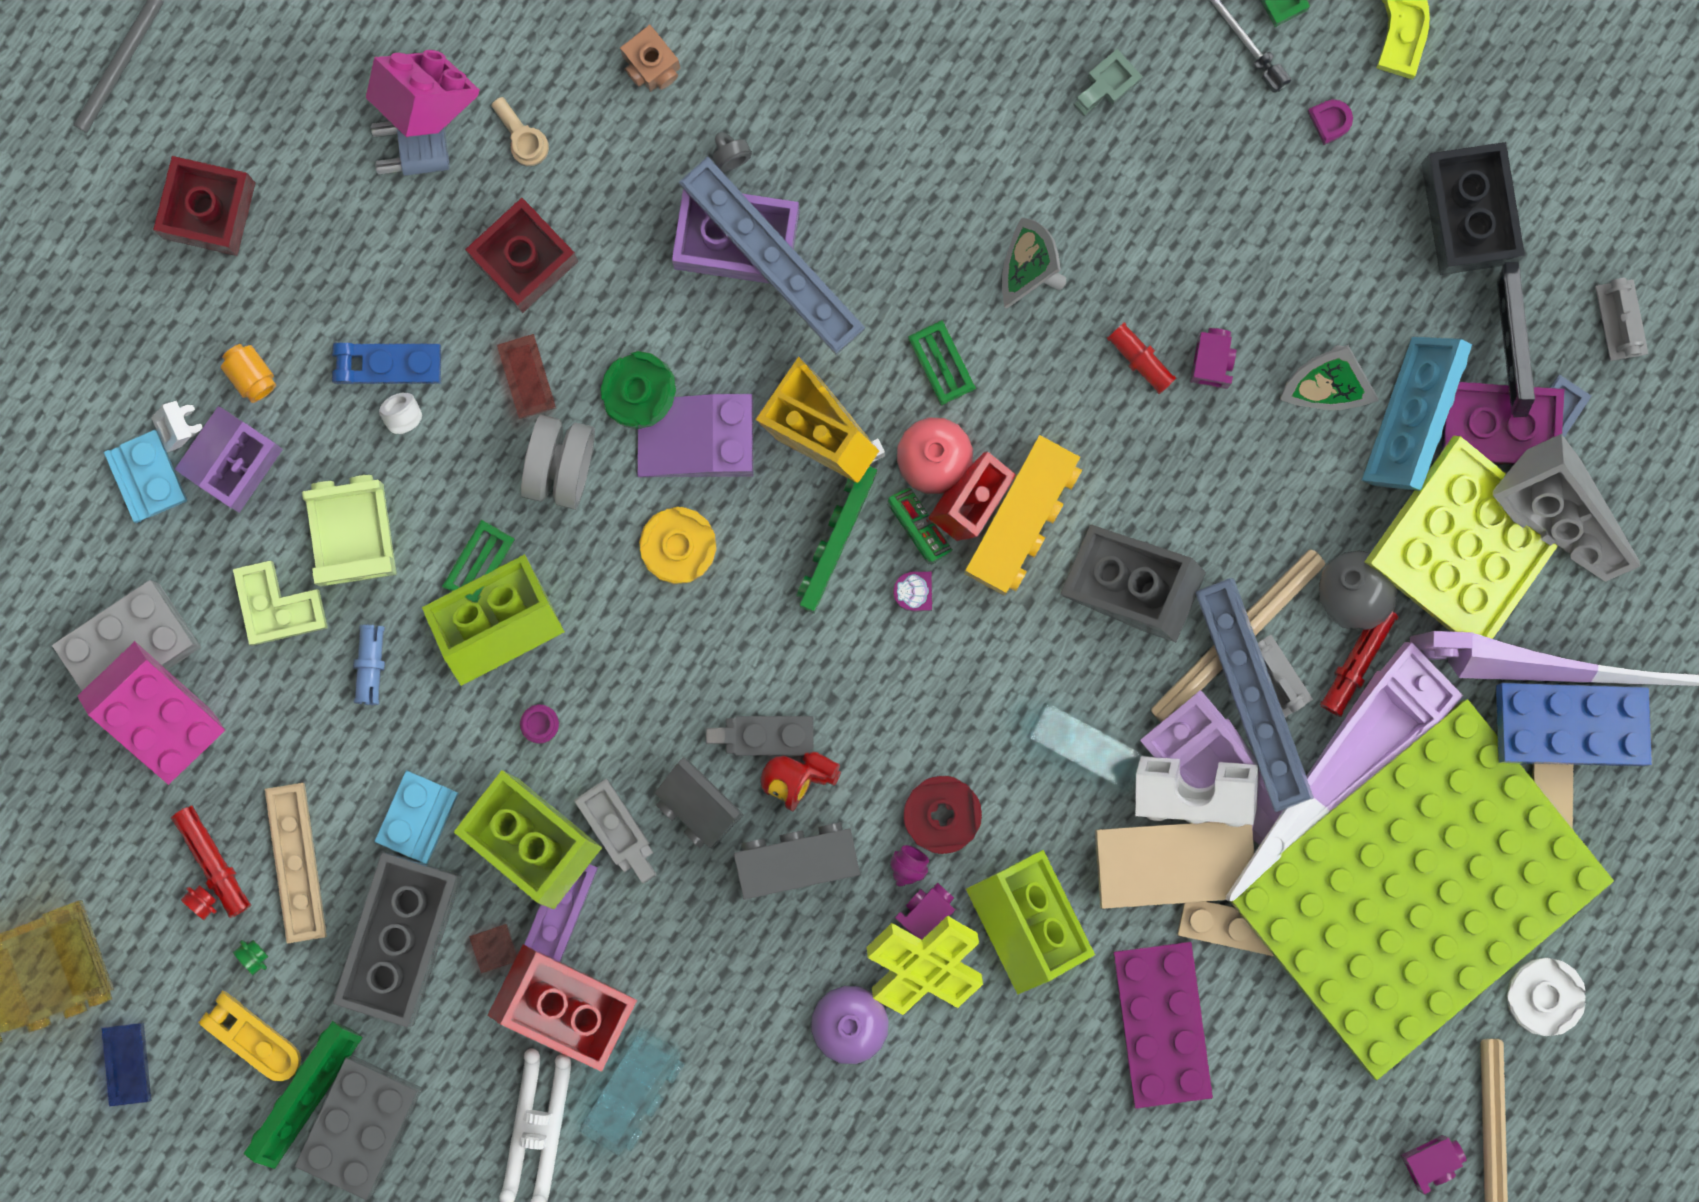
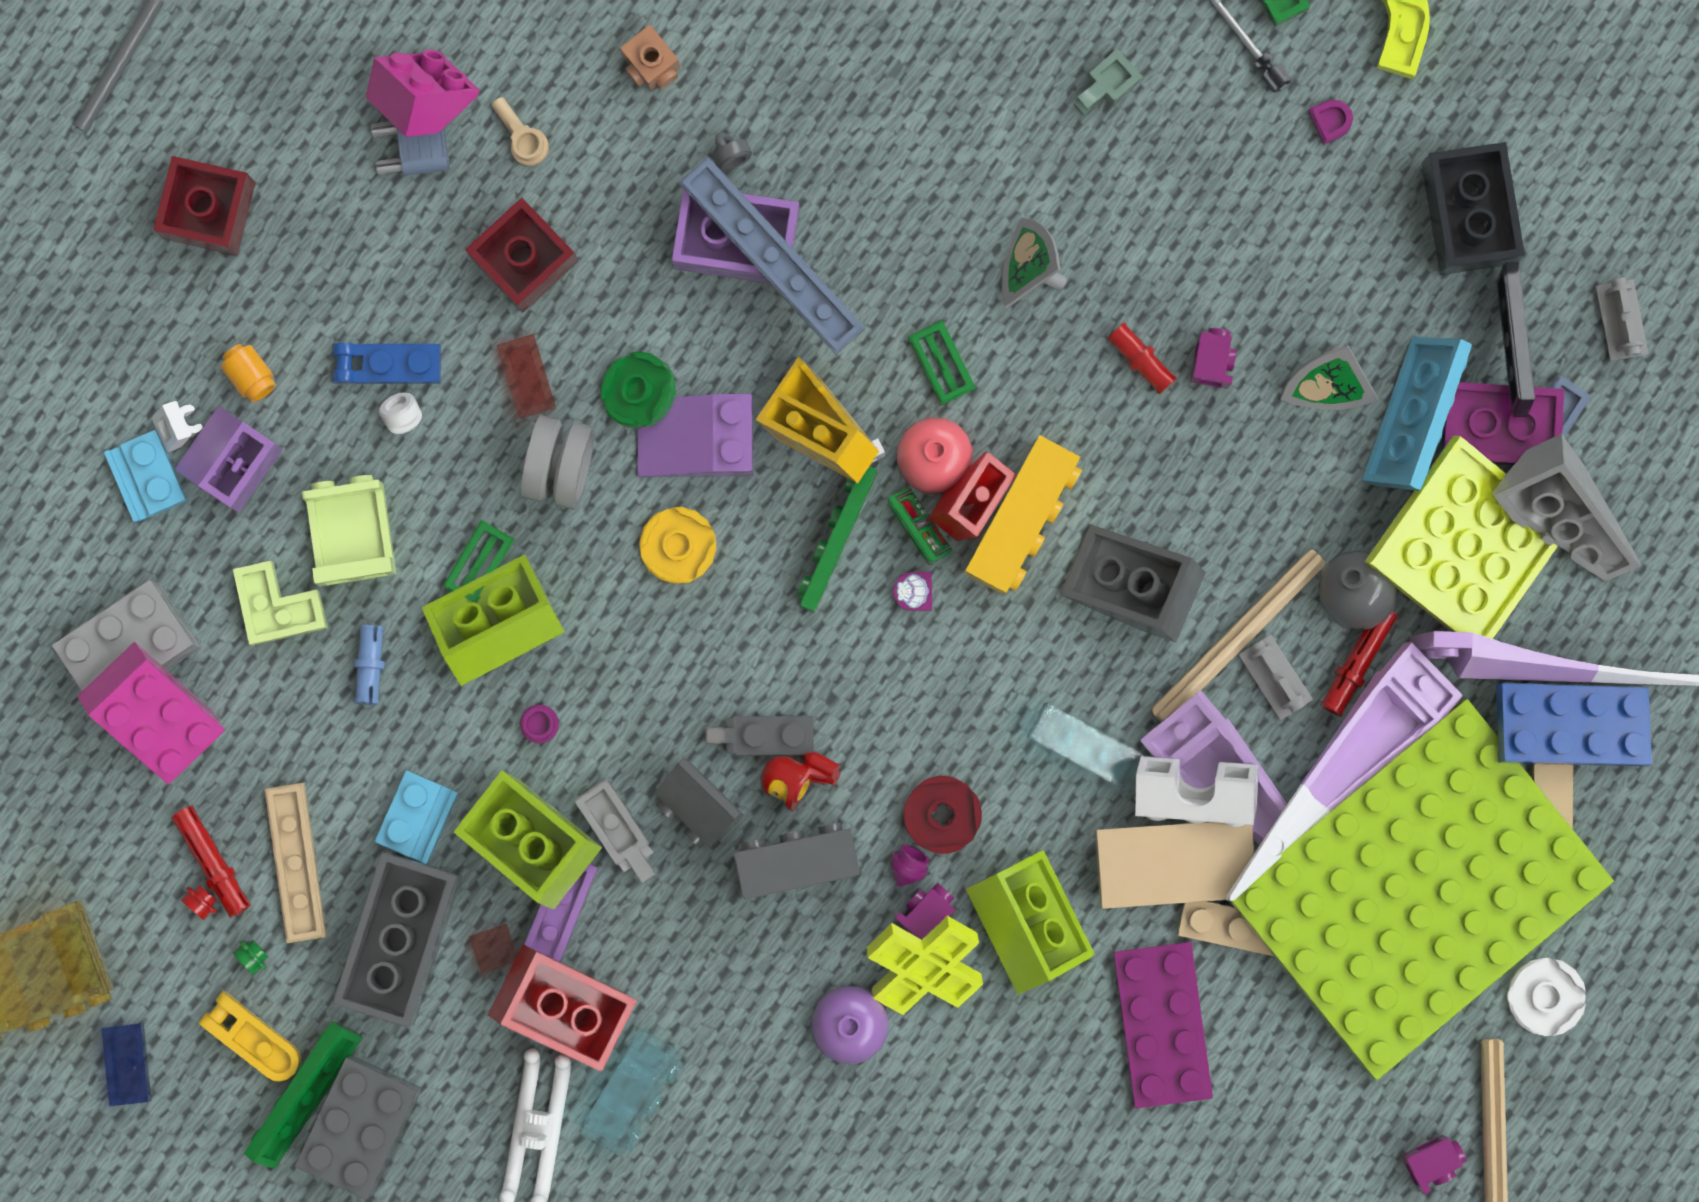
sand blue tile [1195,578,1314,812] -> none

